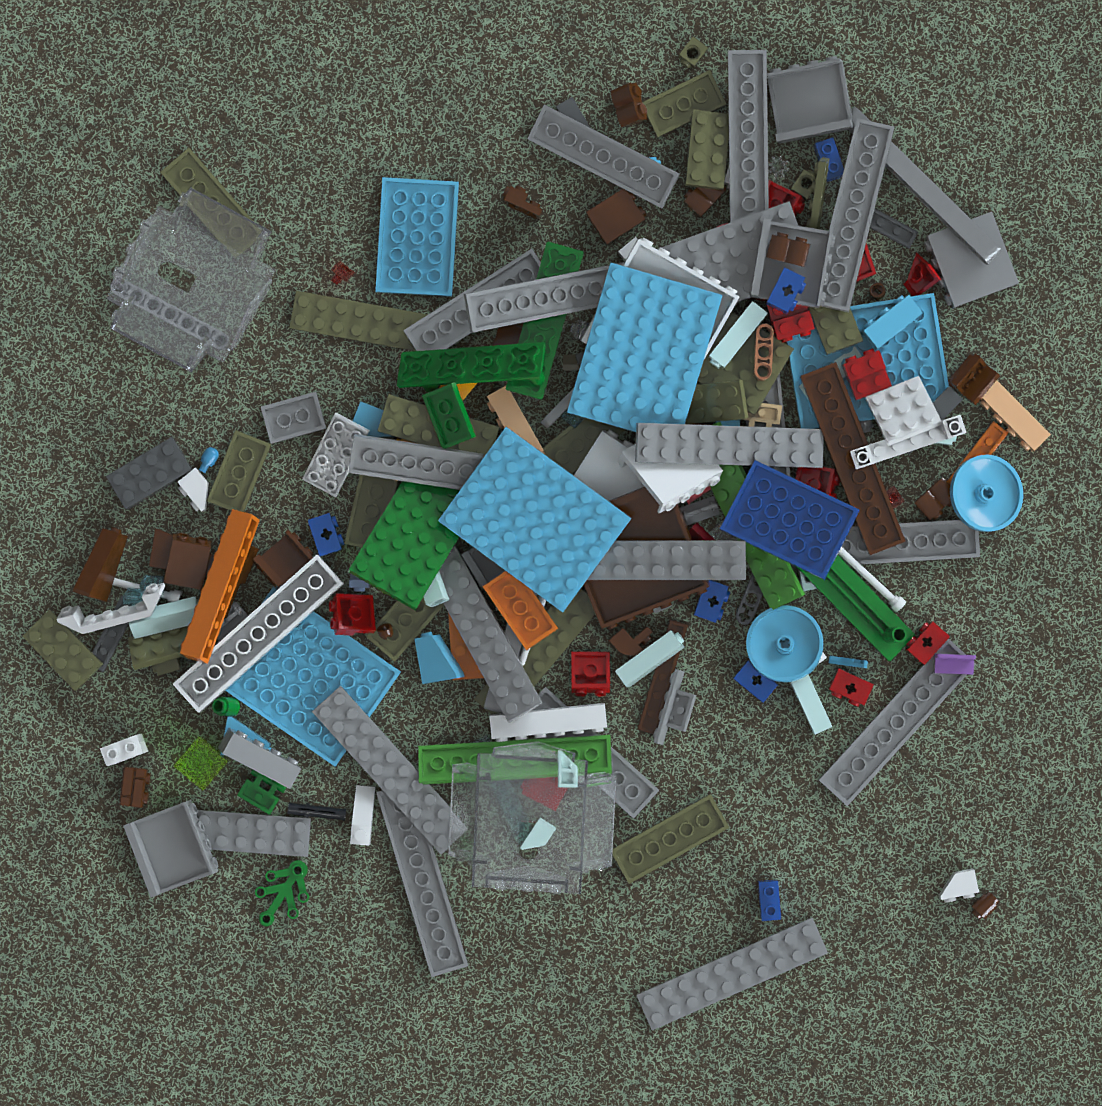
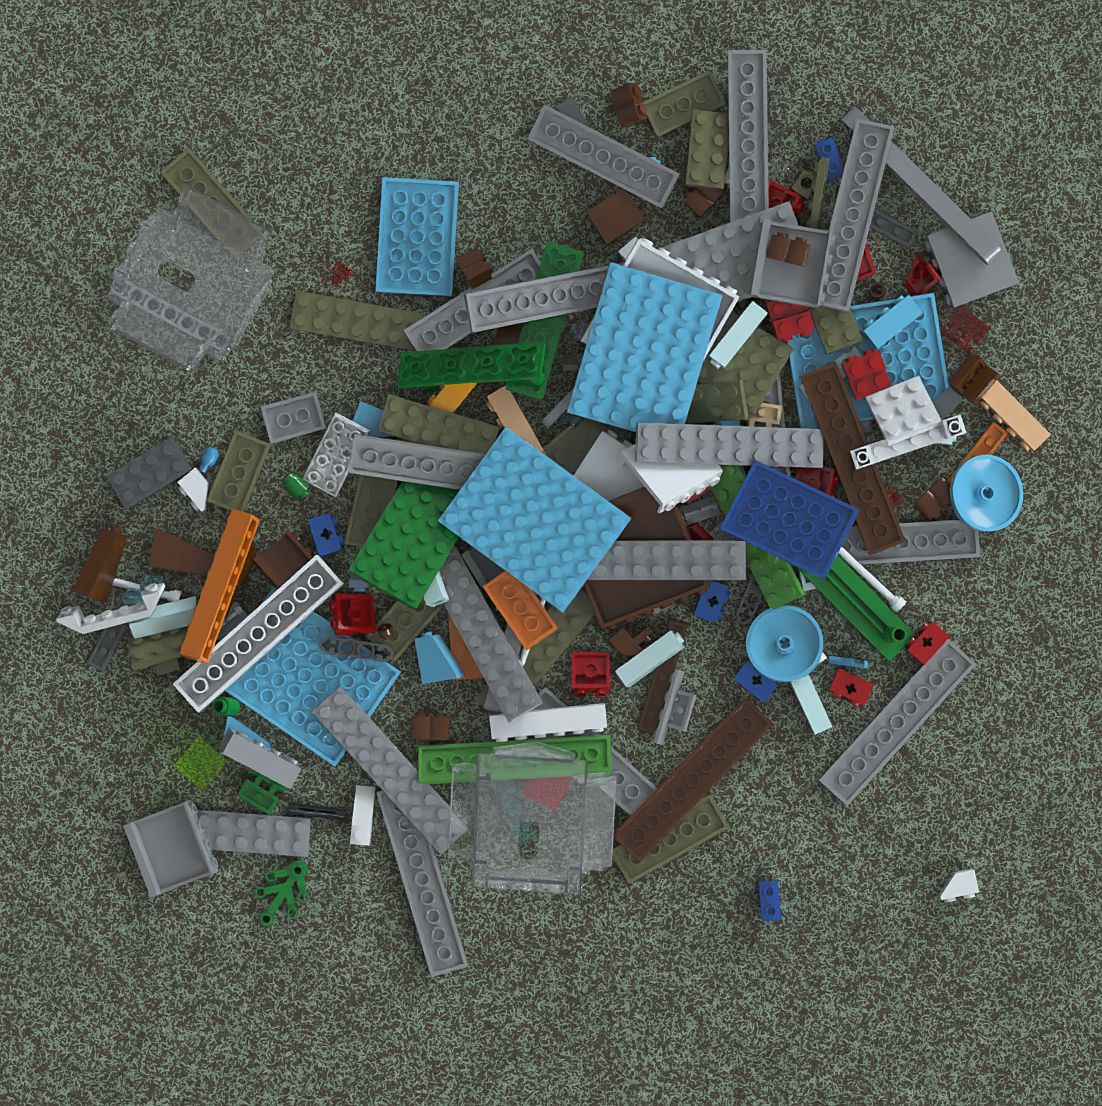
olive plate [22,609,103,691] -> none
white panel [100,734,149,766] -> none
reddish brown brick [119,766,151,808] -> none
reddish brown panel [164,533,211,590] -> none
green plate [422,382,476,449] -> none
reddish brown plate [503,185,543,221] -> none
light aqua tile [520,818,556,850] -> none
light aqua tile [558,750,578,788] -> none
light grey plate [636,918,828,1030] -> none
olive brick [678,37,708,69] -> none
nougat beam [753,324,774,381] -> none
blue brick [766,267,806,314] -> none
light grey panel [767,56,854,144] -> none
medium lavender panel [934,654,976,675] -> none
reddish brown brick [971,891,999,920] -> none
none -> green brick [282,472,310,500]
none -> dark grey beam [319,637,394,662]
none -> reddish brown brick [411,712,450,740]
none -> reddish brown brick [455,248,493,289]
none -> reddish brown plate [612,697,773,863]
none -> clear red plate [940,305,990,354]

